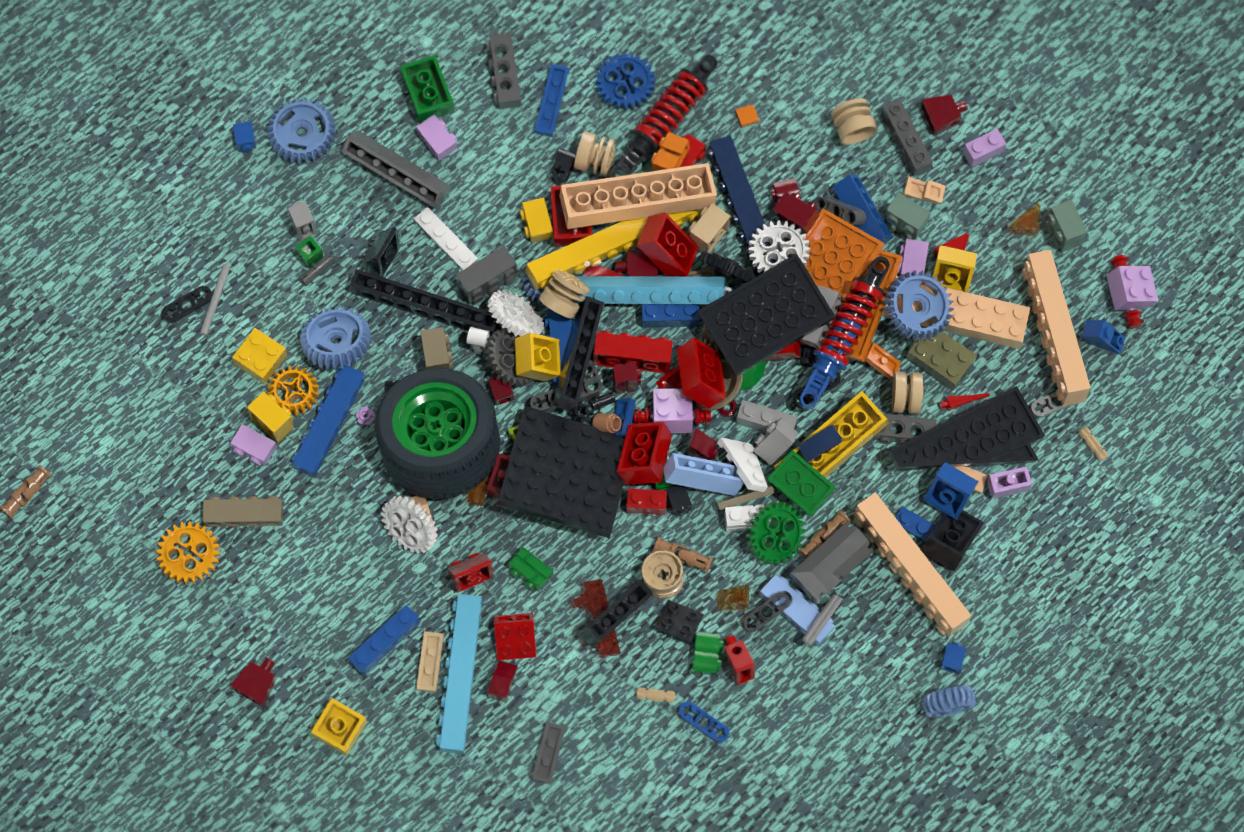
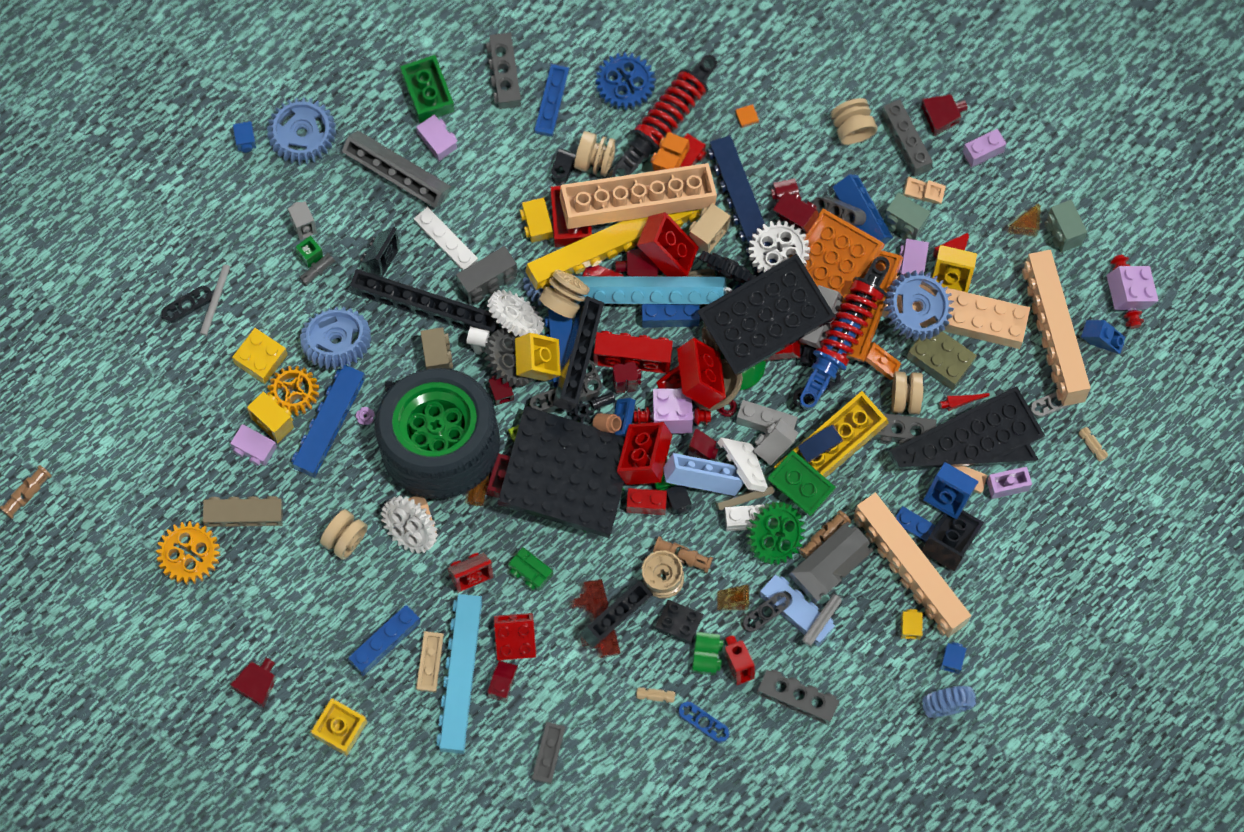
none -> tan wheel [320,509,368,560]
none -> dark grey brick [757,669,839,726]
none -> yellow brick [901,609,923,640]

